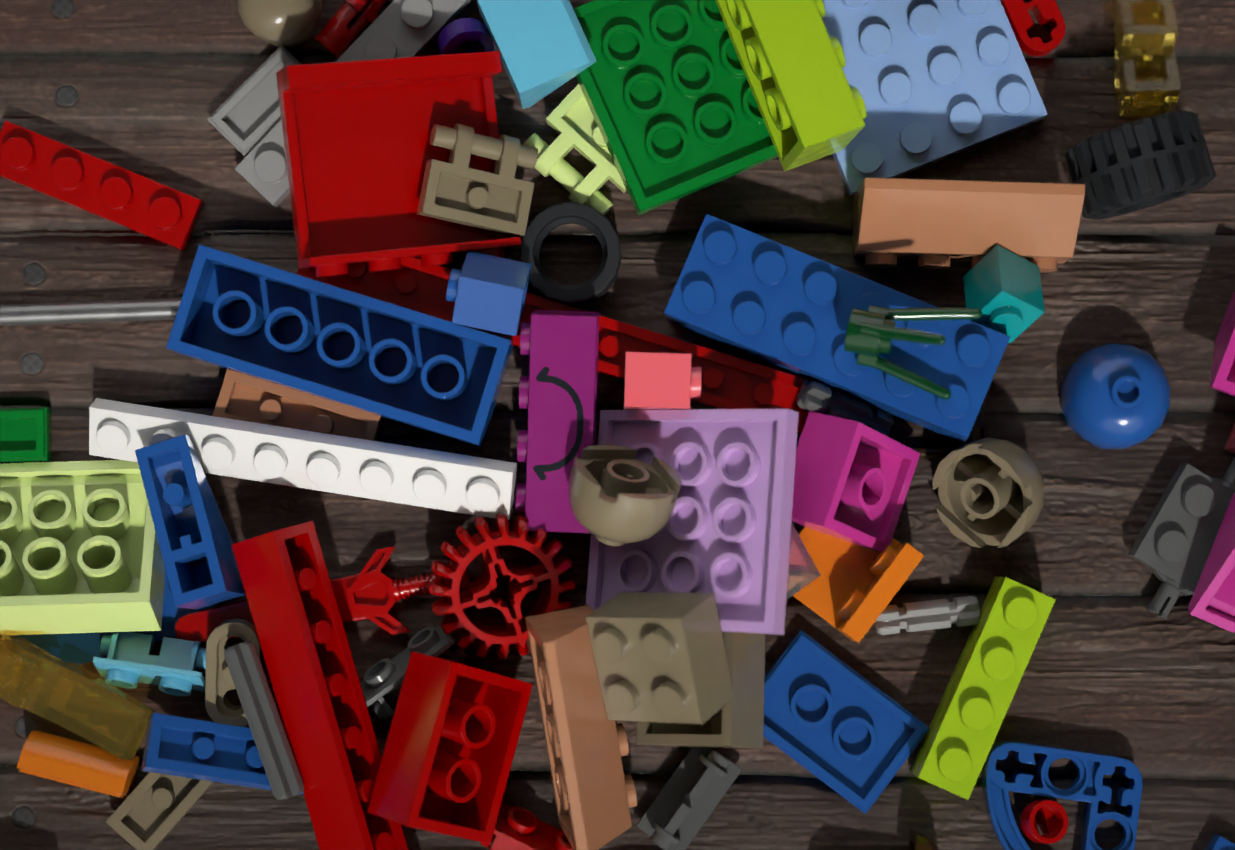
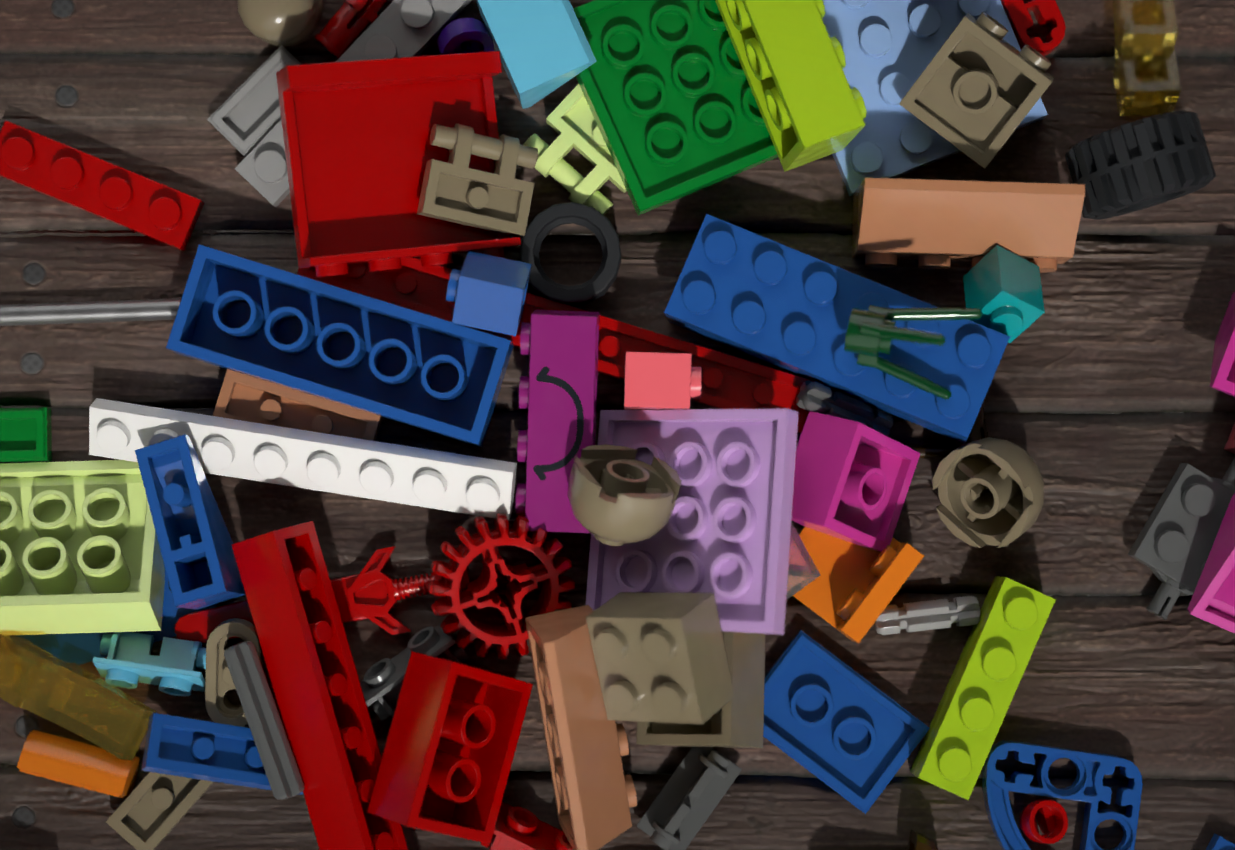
blue cylinder [1060,343,1171,449] -> none
none -> dark tan plate [899,12,1054,169]

